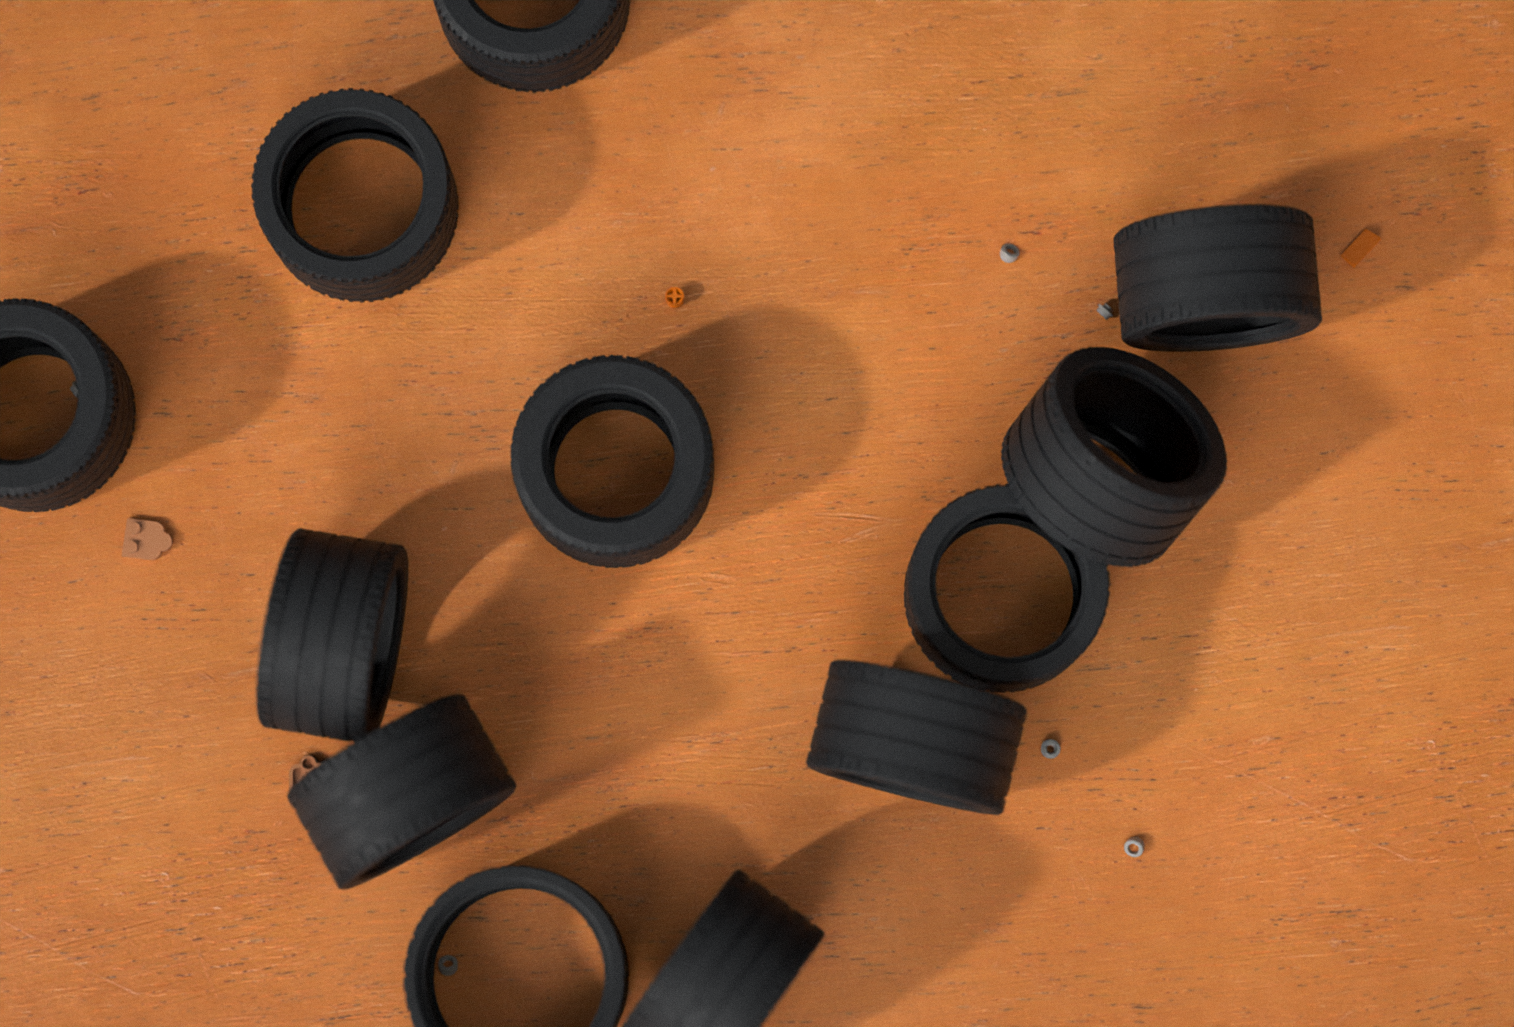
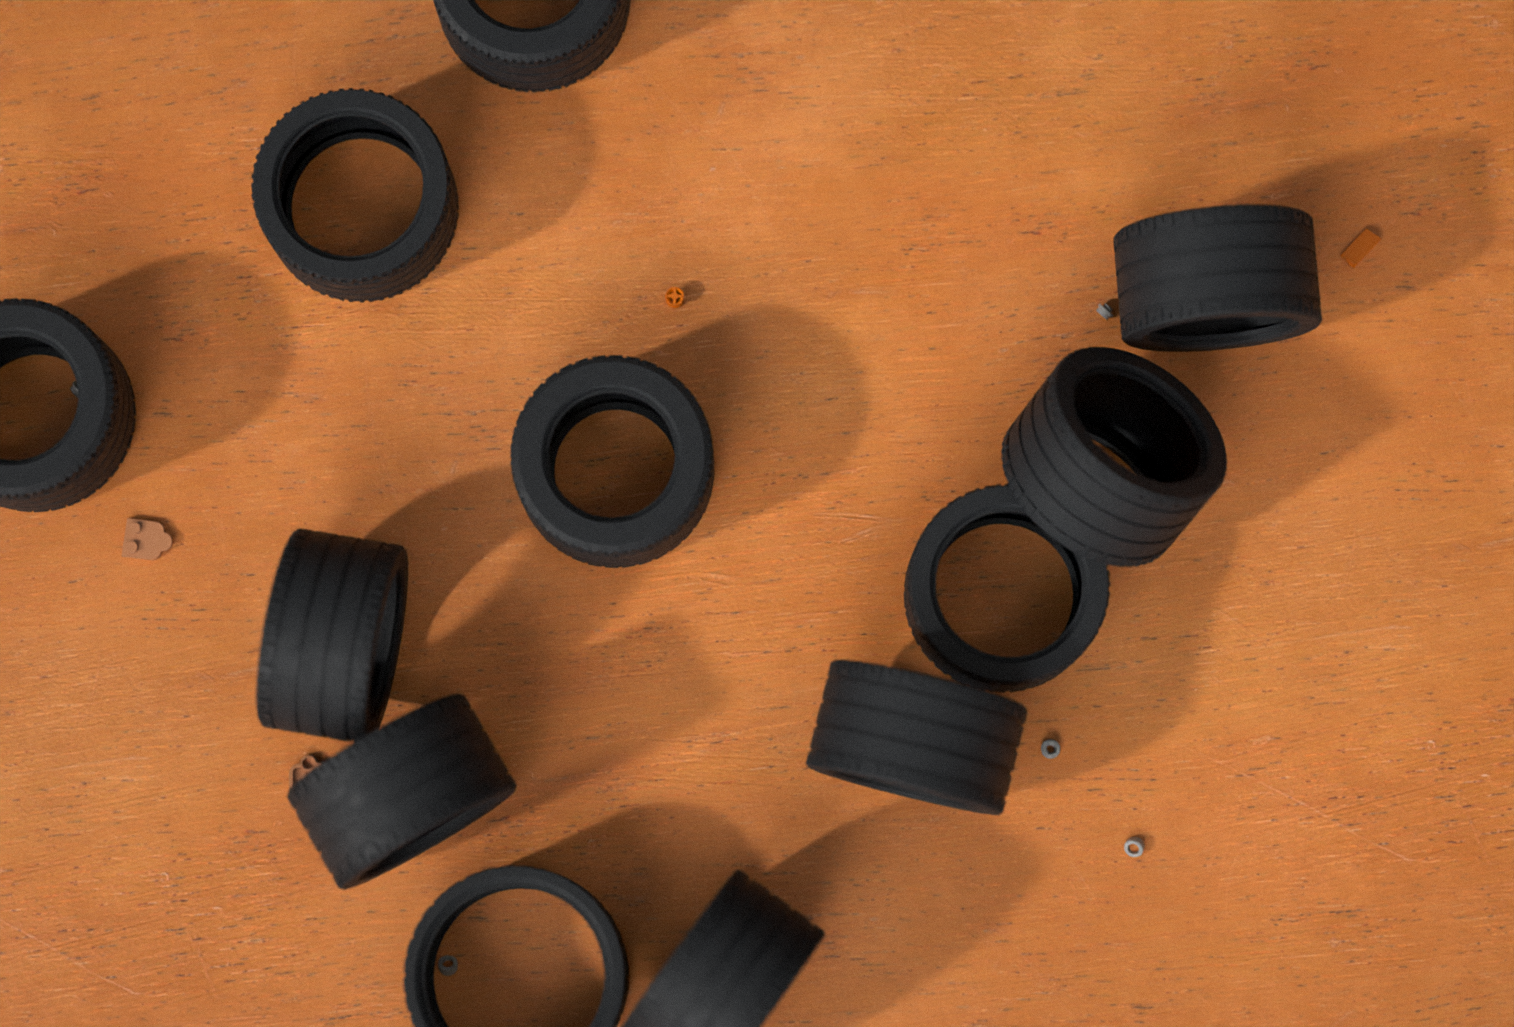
light grey piece [1000,244,1020,263] -> none

